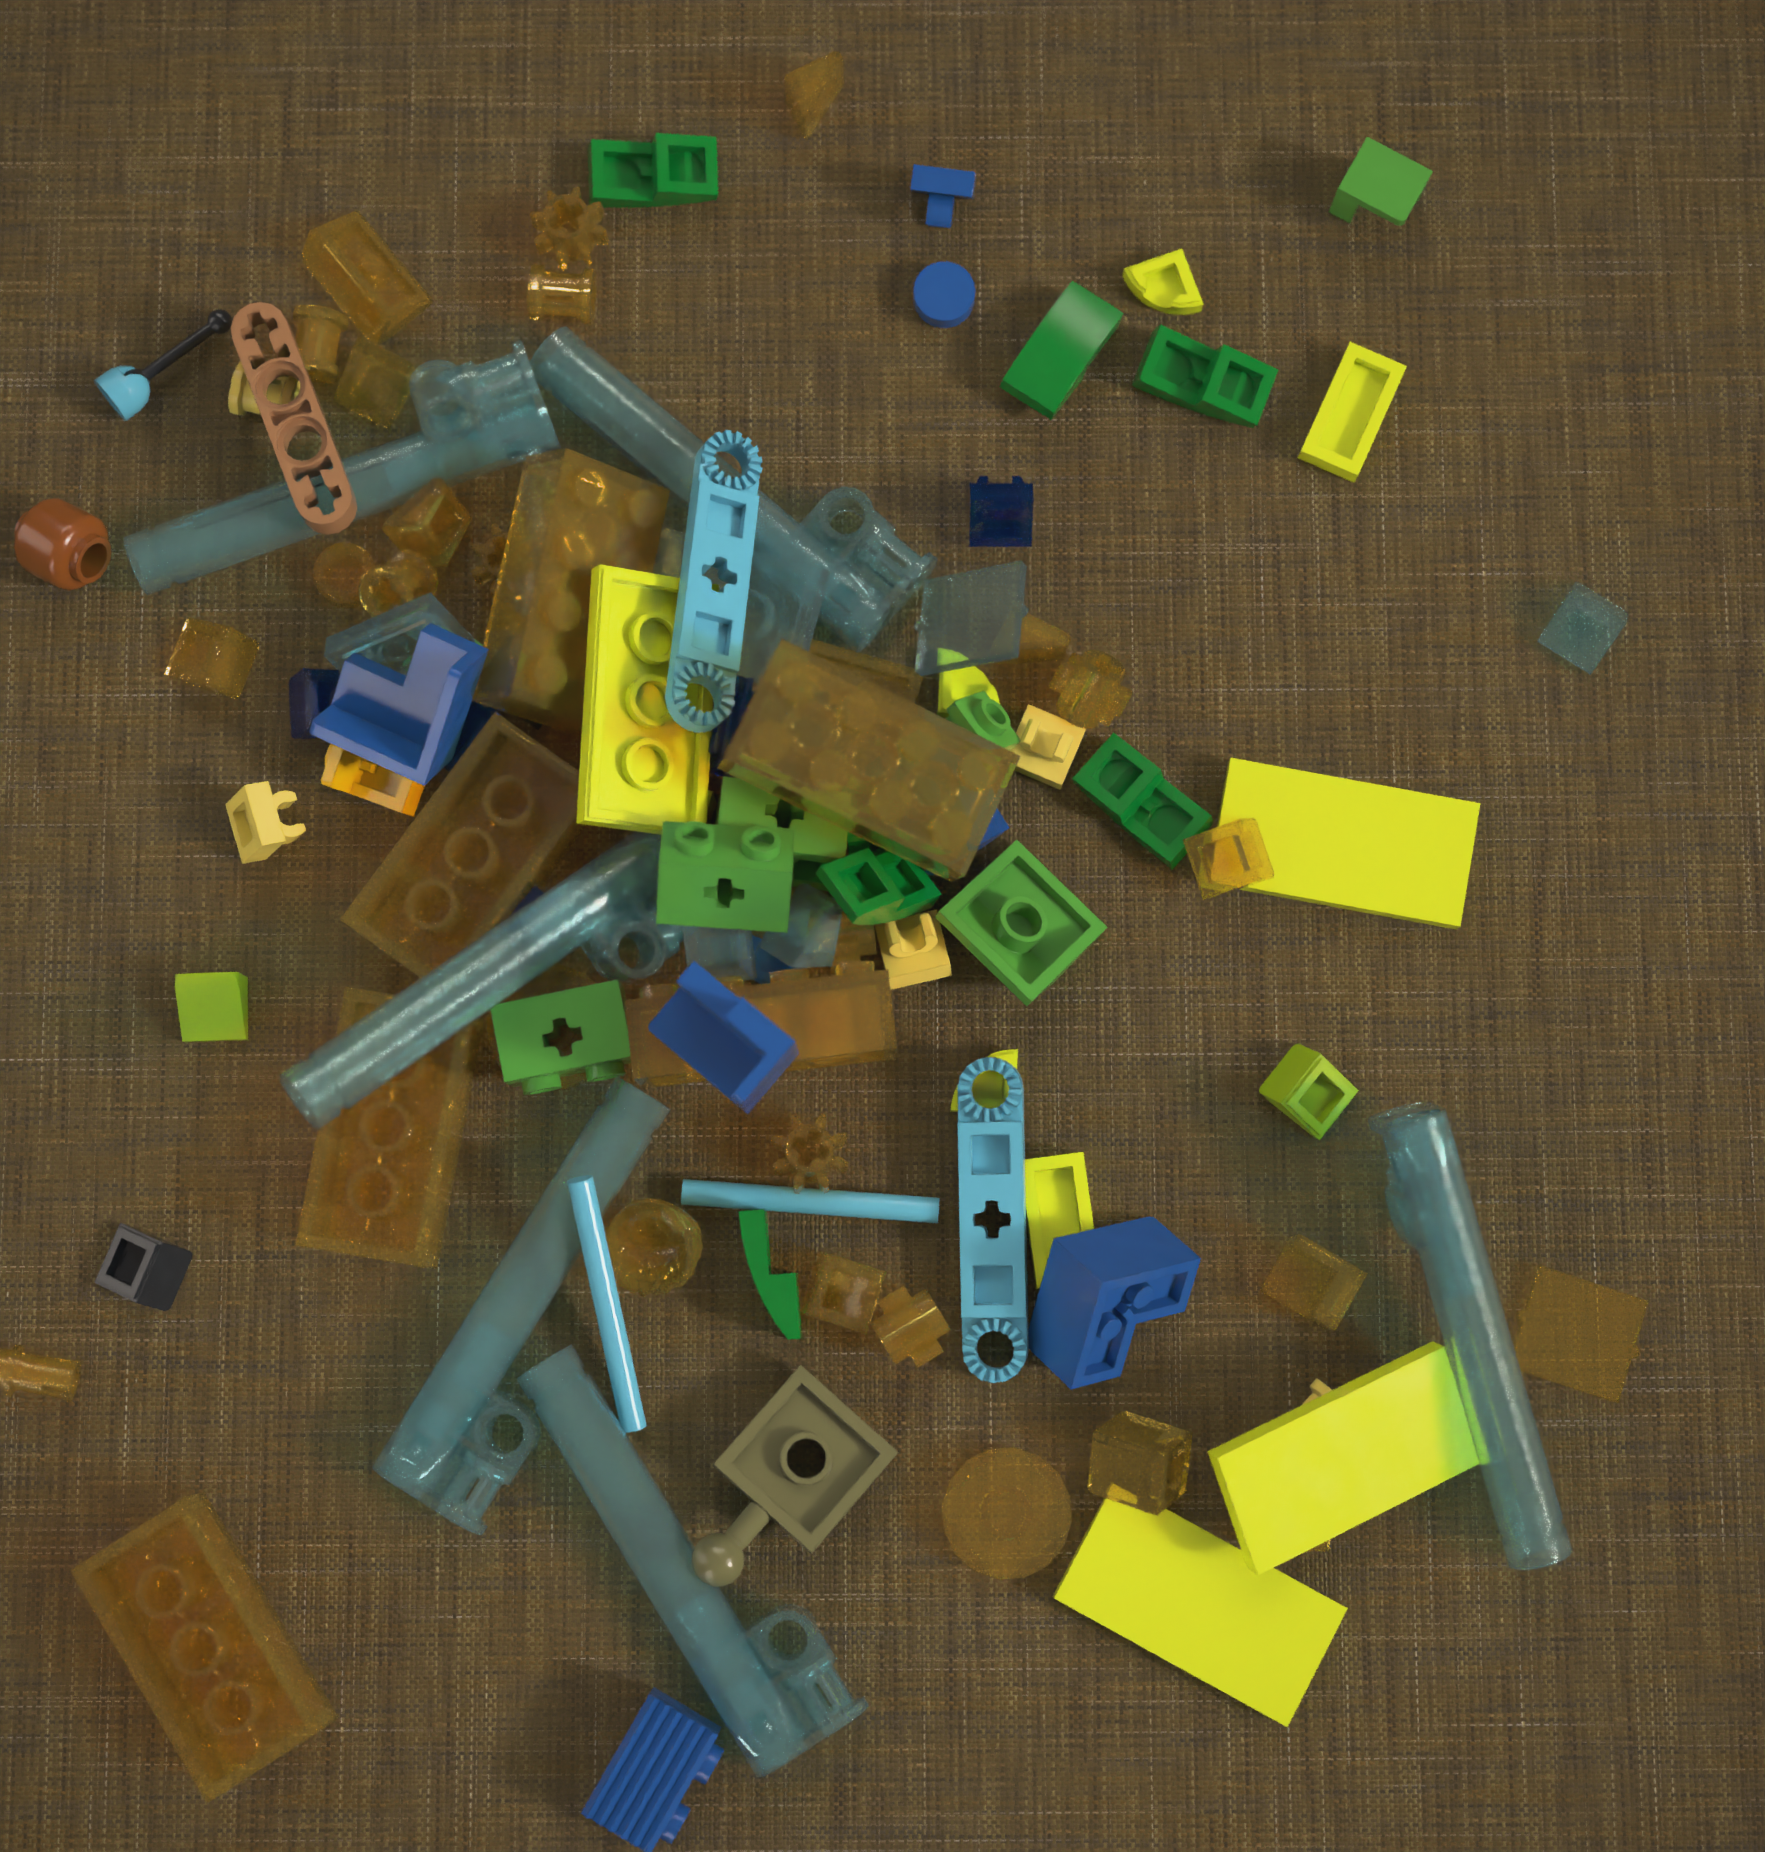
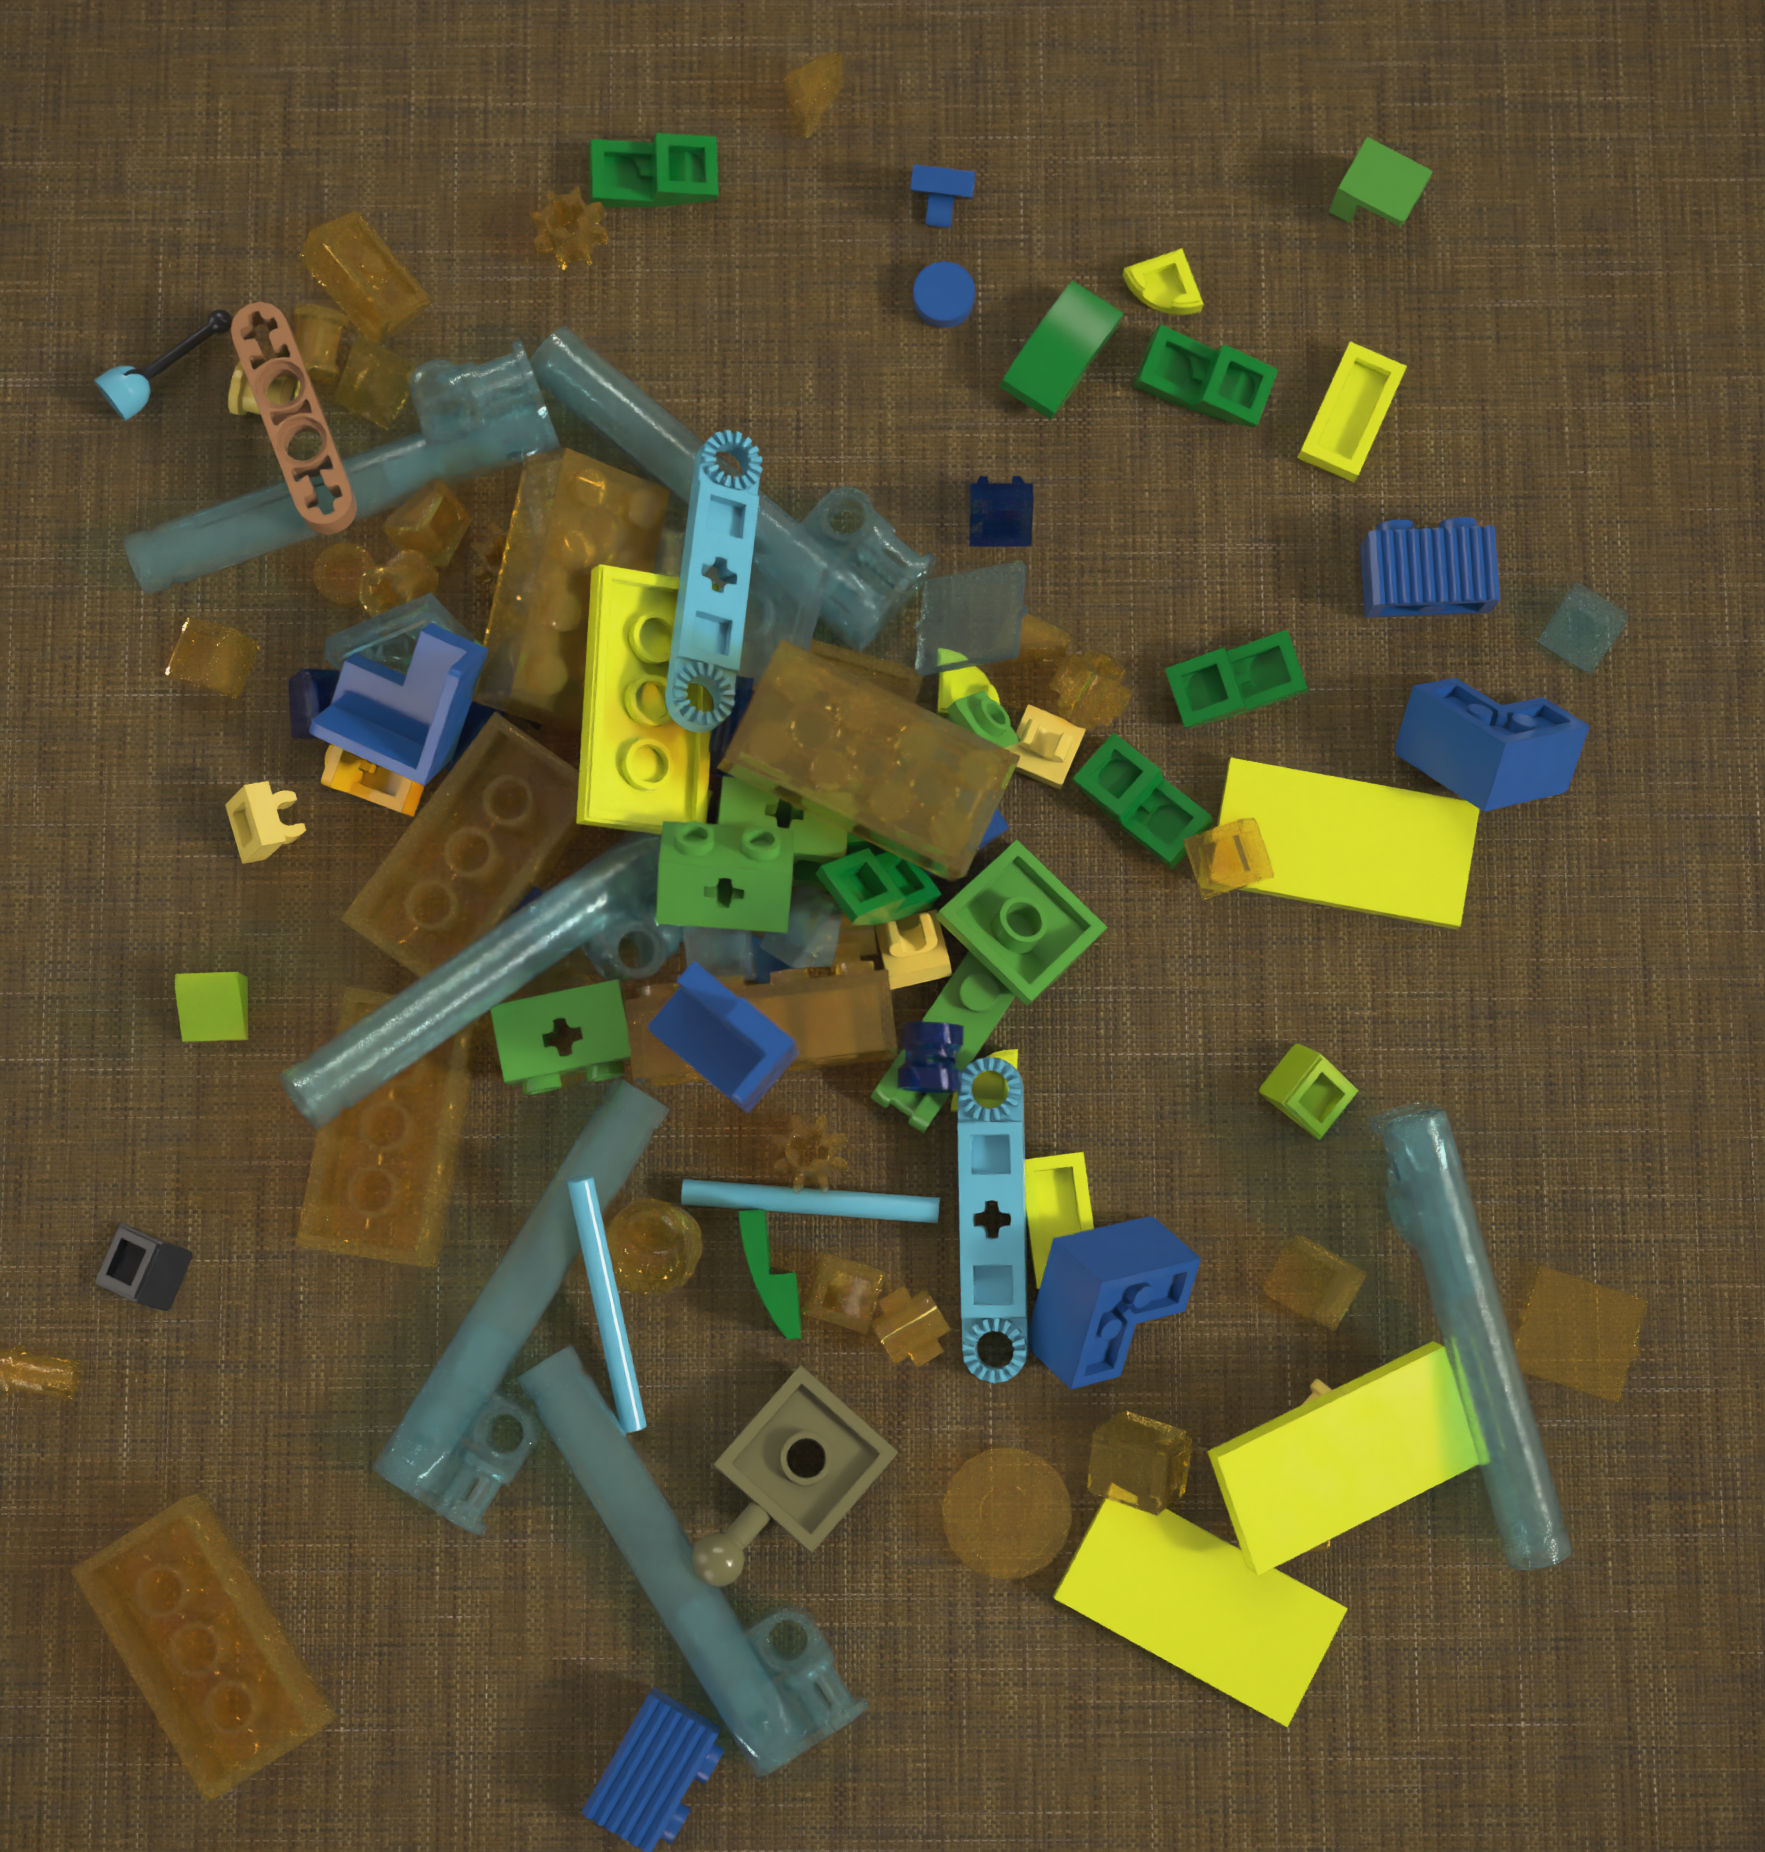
dark orange head [14,498,112,591] -> none
clear yellow bush [527,264,597,325] -> none
none -> bright green plate [870,951,1016,1134]
none -> clear blue wheel [897,1022,964,1093]
none -> green slope [1165,630,1309,729]
none -> blue brick [1360,517,1500,618]
none -> blue panel [1394,678,1590,812]

